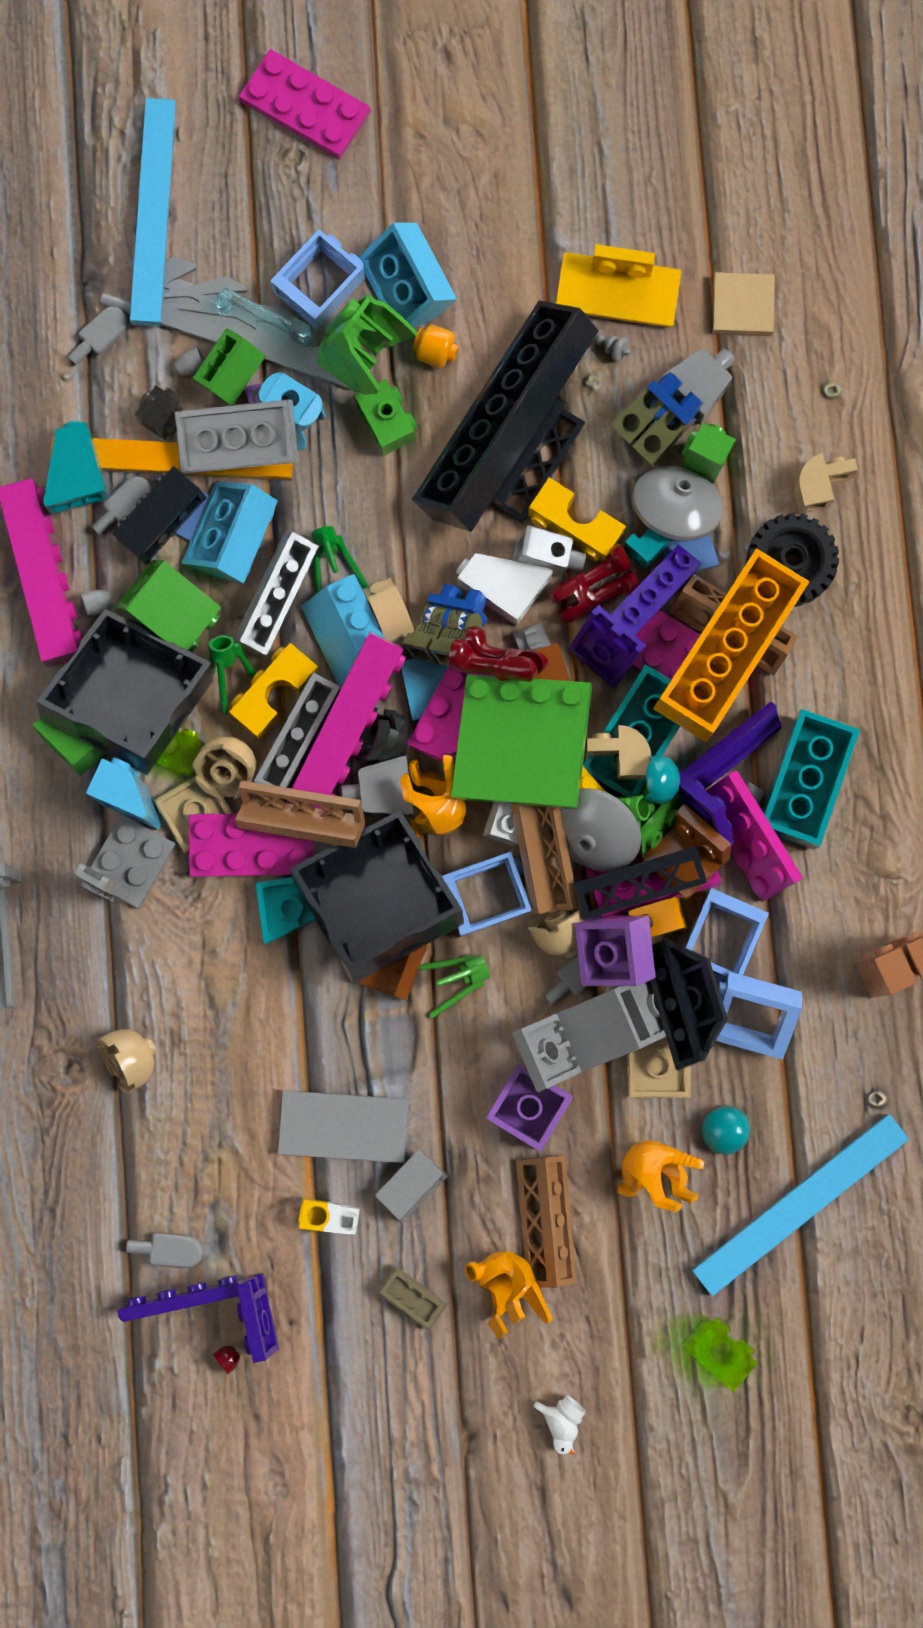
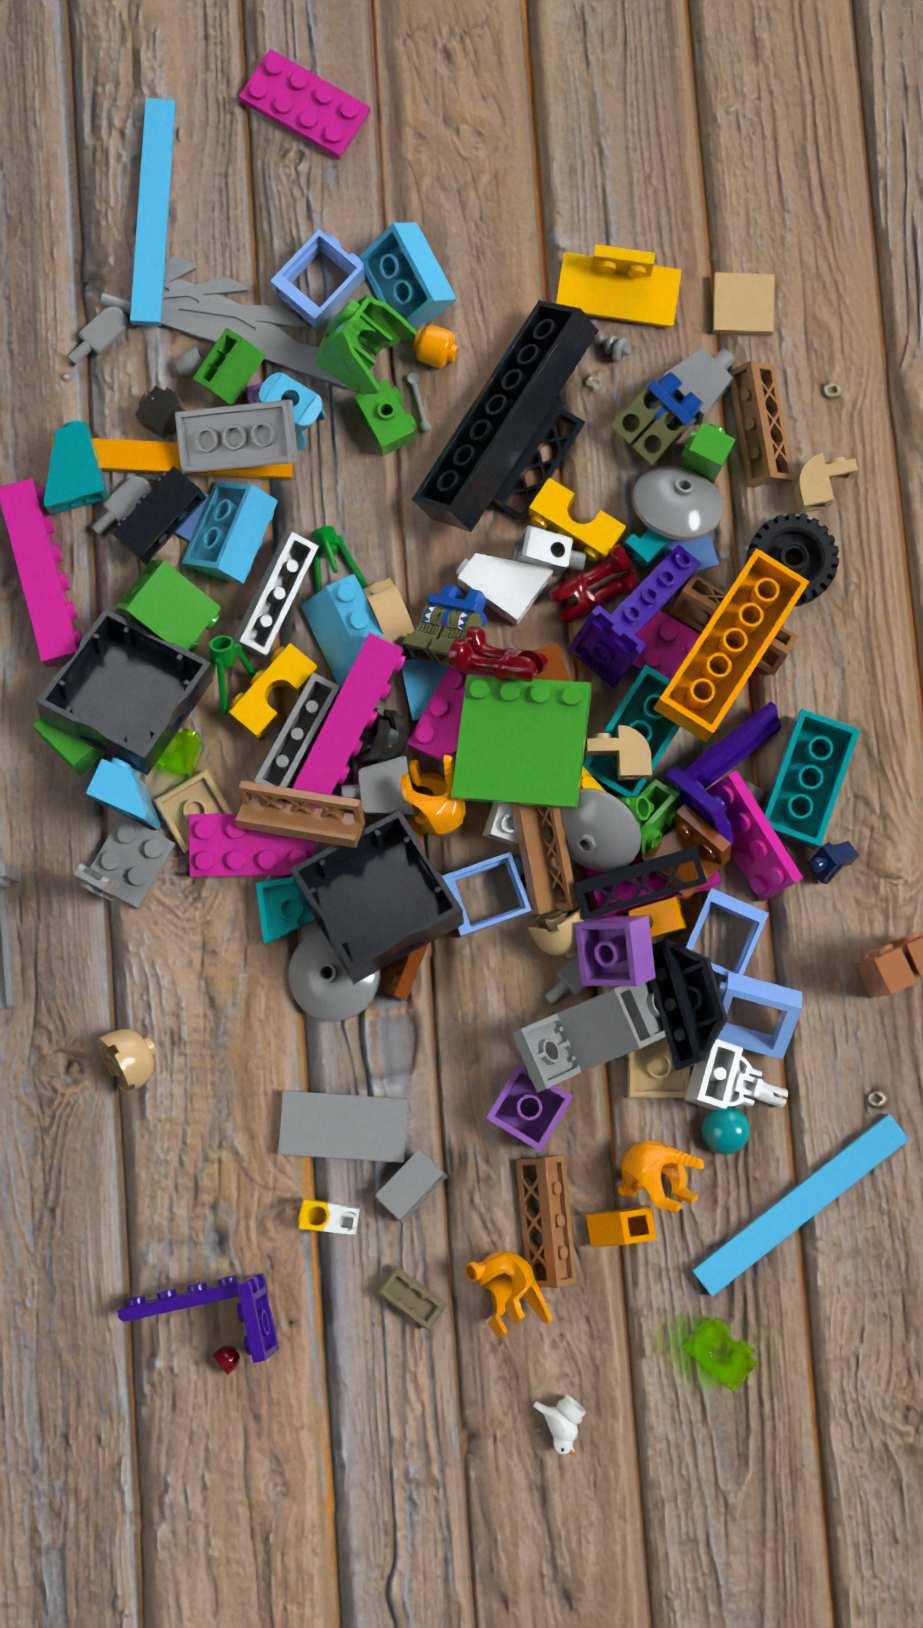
light grey hose [80,590,113,617] -> none
light grey piece [126,1233,203,1268] -> none
tan cylinder [193,736,257,799] -> none
clear light blue hinge [215,287,314,348] -> none
bright green plant [419,954,490,1018] -> none
light grey tile [513,623,550,650] -> none
teal hair [645,756,680,804] -> none
none -> light grey dish [288,930,380,1021]
none -> light grey hinge [407,373,431,433]
none -> light orange slope [586,1204,657,1247]
none -> white brick [684,1039,788,1110]
none -> medium nougat fence [728,361,794,488]
none -> dark blue piece [807,841,859,884]

